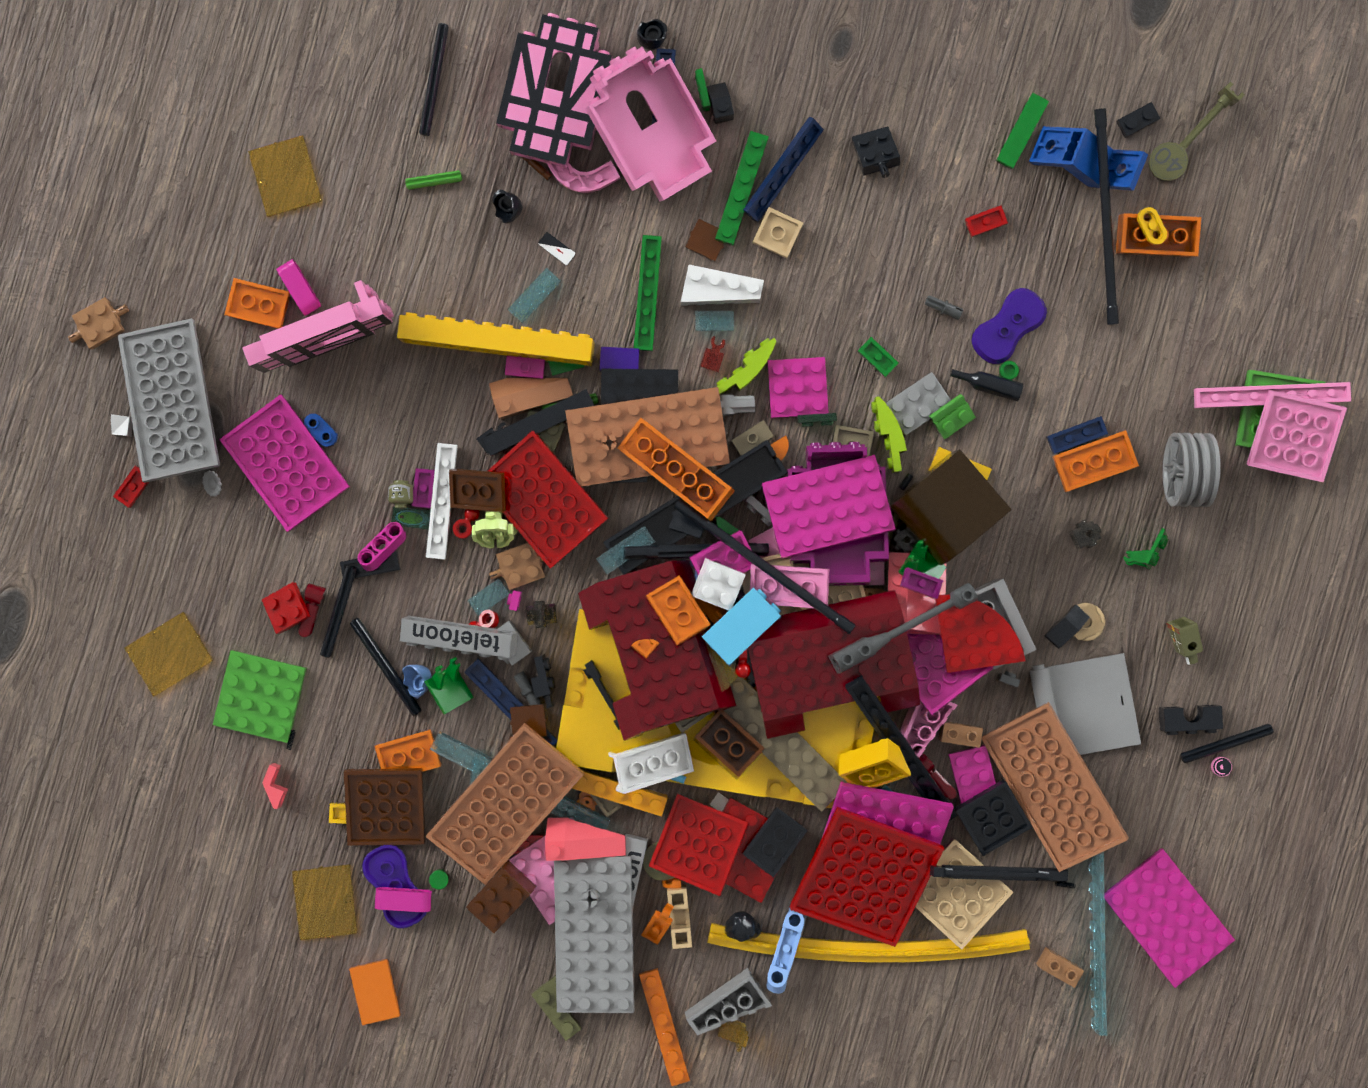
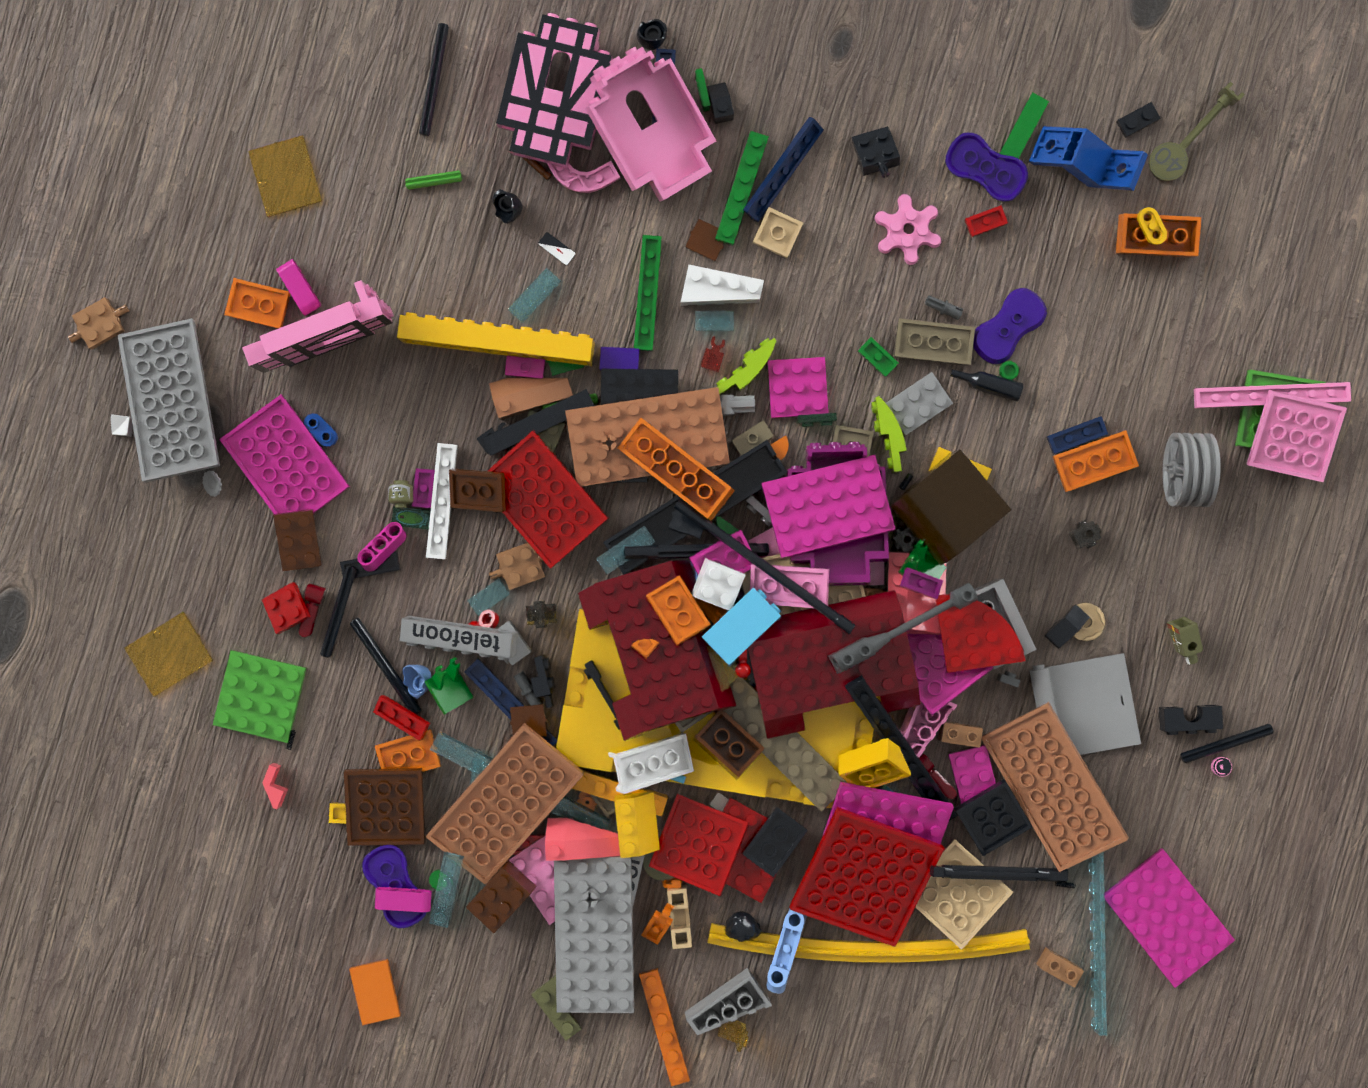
red plate [113,465,149,508] -> none
clear yellow piece [292,864,358,940] -> none
red plate [453,509,480,539] -> none
yellowish green piece [472,511,518,548] -> none
dark pink plate [507,590,522,611] -> none
bright green plate [929,394,976,439] -> none
black piece [1094,108,1119,325] -> none
green plate [1123,528,1169,570] -> none
none -> reddish brown plate [273,509,322,571]
none -> red plate [373,695,430,741]
none -> clear light blue plate [429,852,464,928]
none -> yellow slope [614,791,660,858]
none -> bright pink plate [875,194,941,265]
none -> dark tan plate [894,318,975,366]
none -> dark purple plate [945,133,1028,201]

